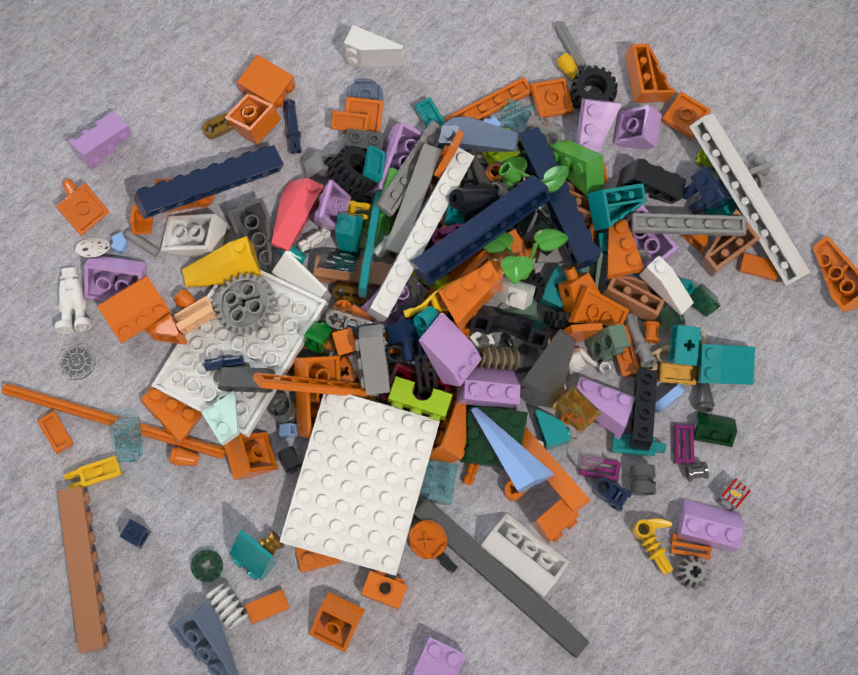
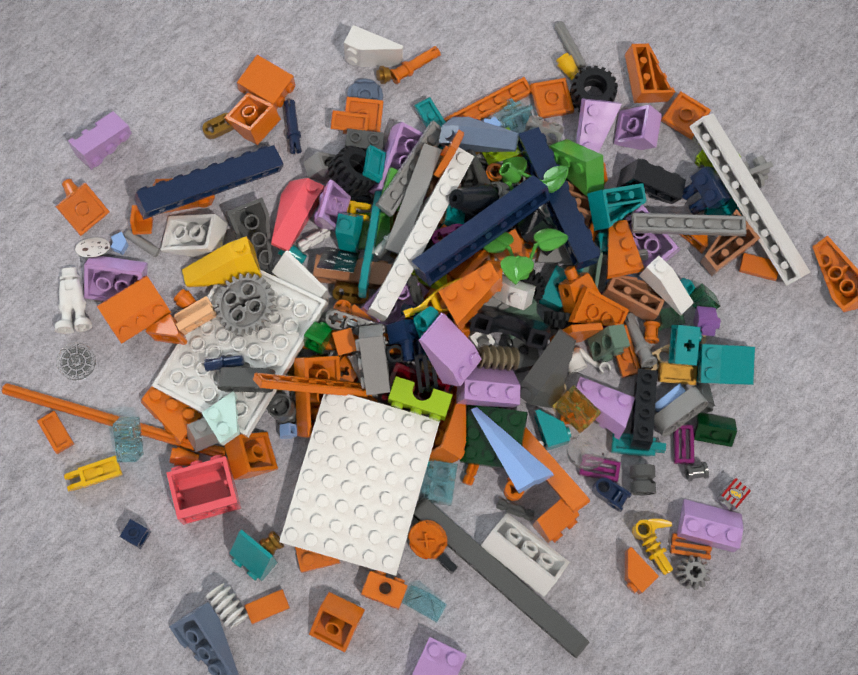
nougat brick [57,486,110,654] -> none
clear green gear [191,550,223,582] -> none
black piece [277,446,302,473] -> none
none -> coral container [166,455,241,525]
none -> light grey slope [187,418,220,452]
none -> pearl gold plate [376,66,391,84]
none -> orange pin [390,46,441,84]
none -> clear light blue slope [402,585,447,623]
none -> dark grey axle [496,498,535,521]
none -> orange slope [625,547,659,595]
none -> light grey beam [654,387,708,437]
none -> medium lavender brick [693,306,721,336]

